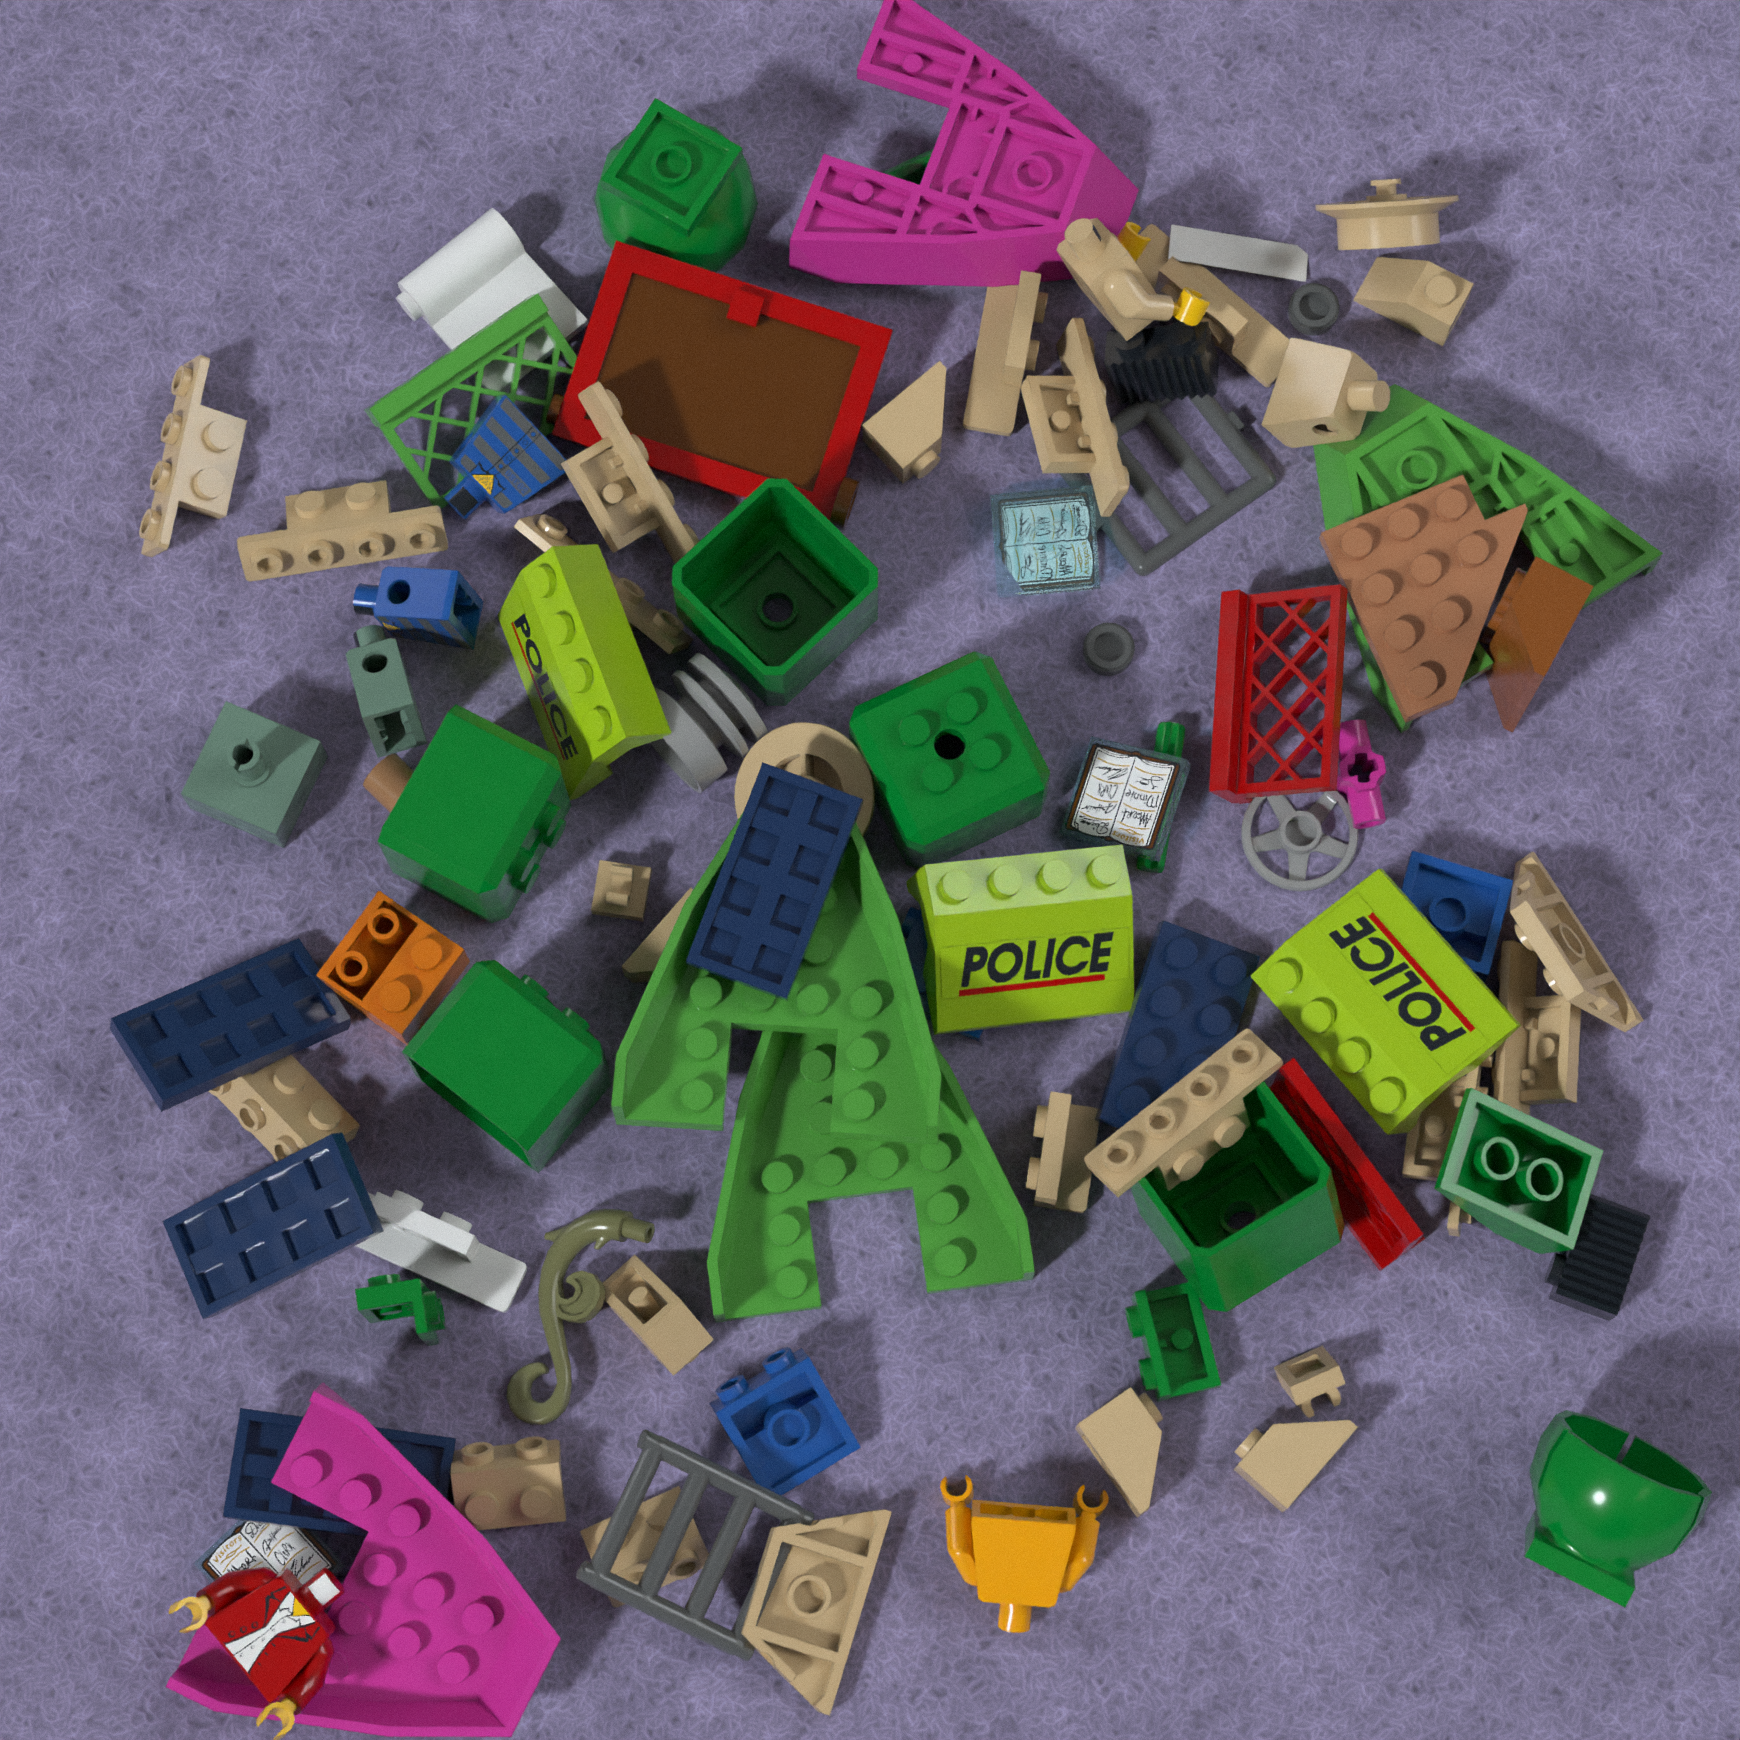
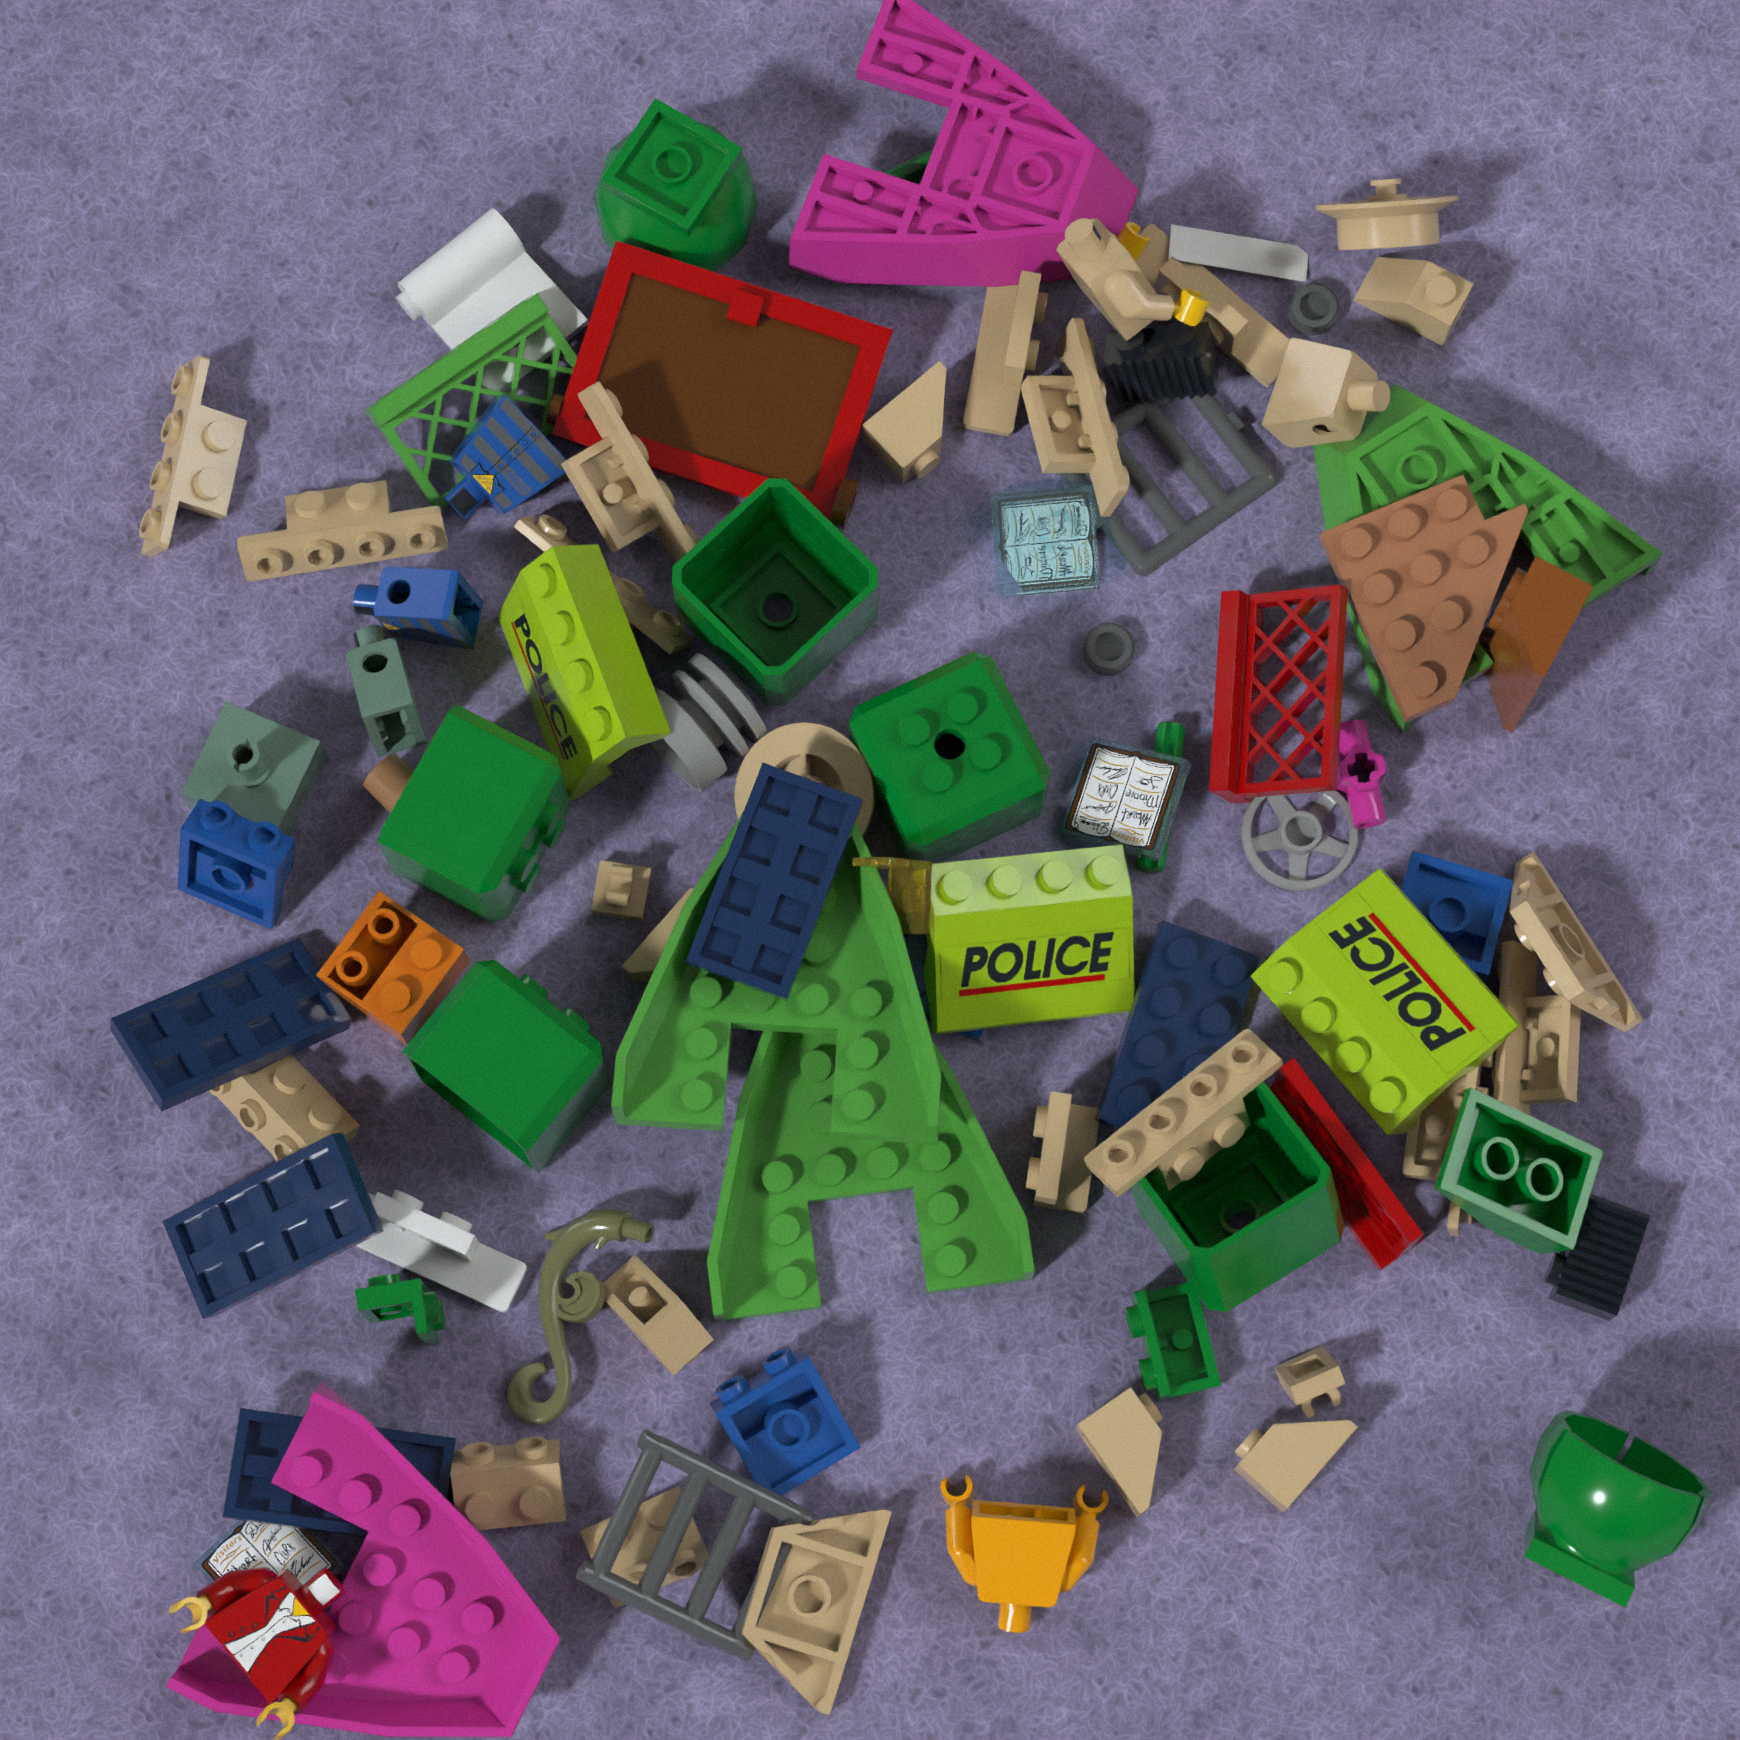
none -> blue plate [178,799,296,930]
none -> clear yellow bracket [852,857,932,934]

